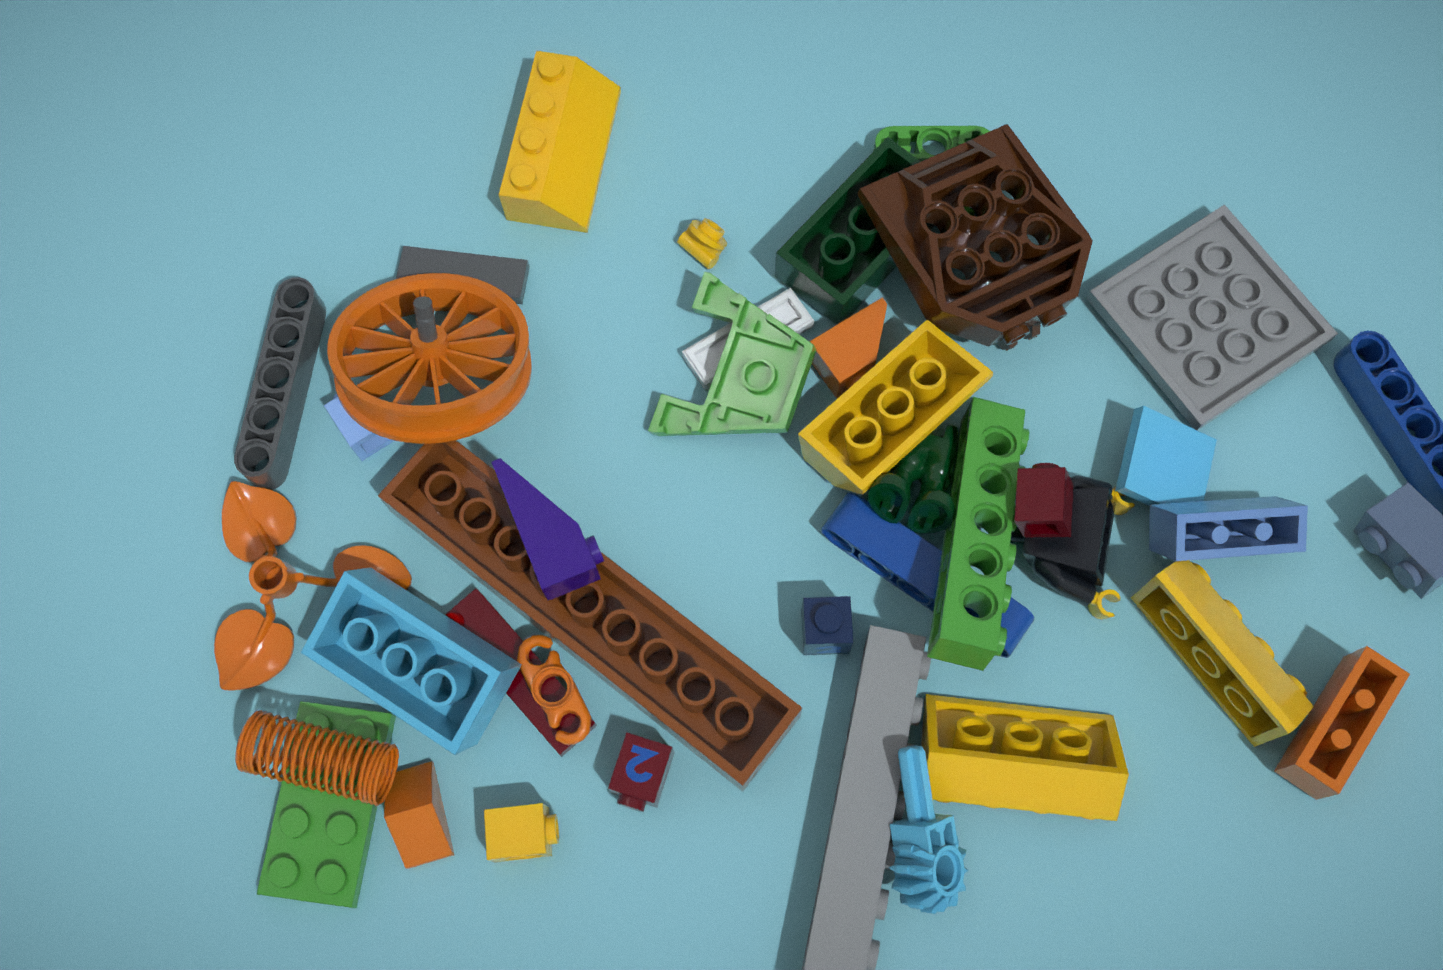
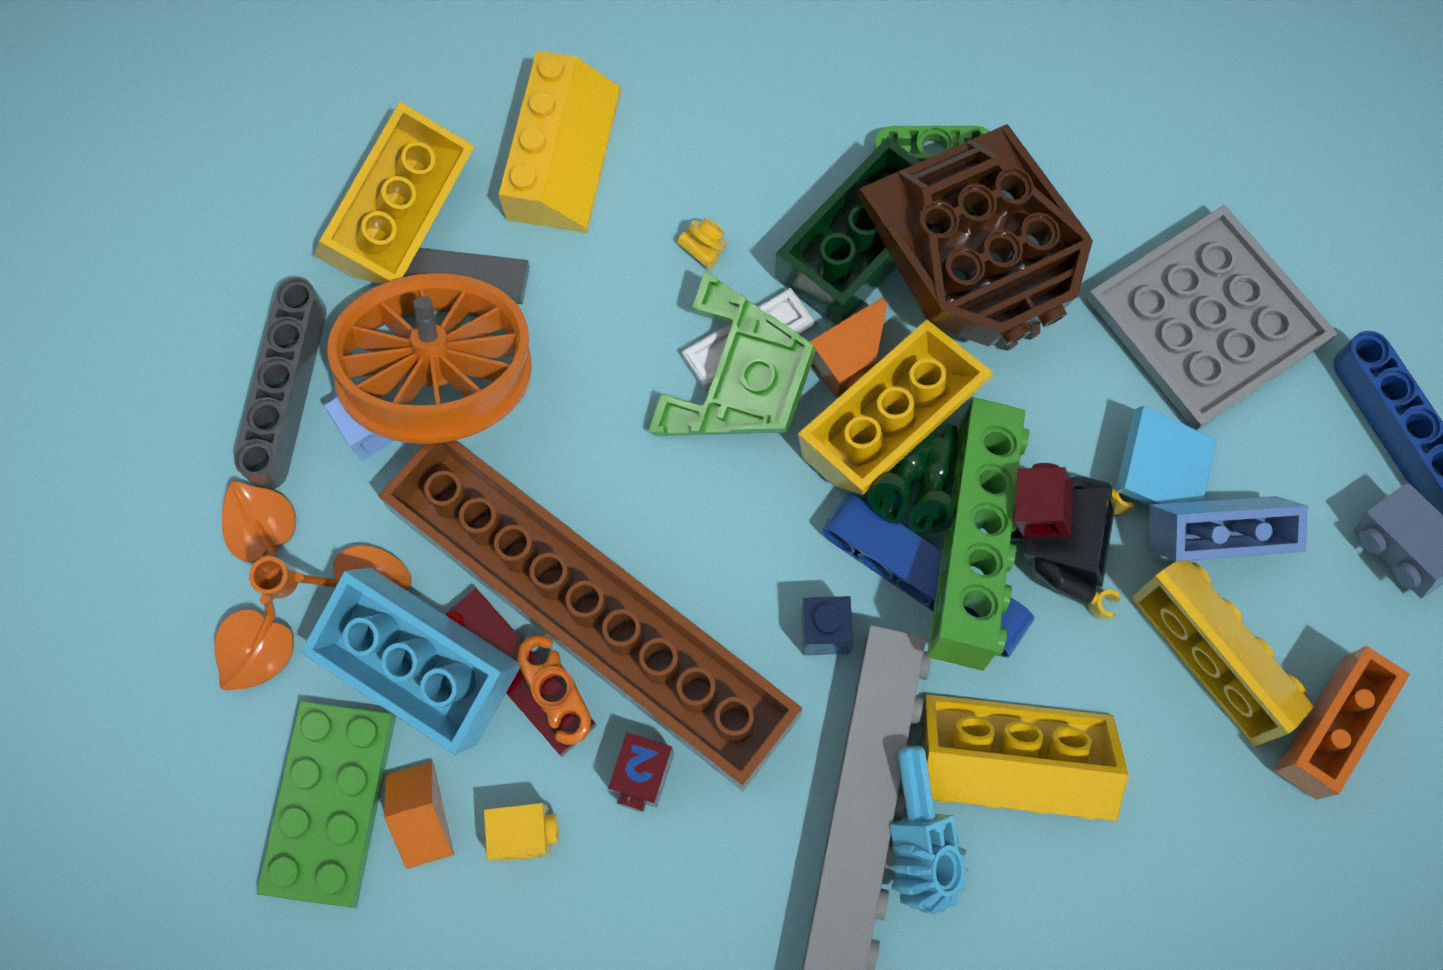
orange piece [235,710,399,806] -> none
dark purple slope [492,458,604,601] -> none
none -> yellow slope [314,101,475,284]

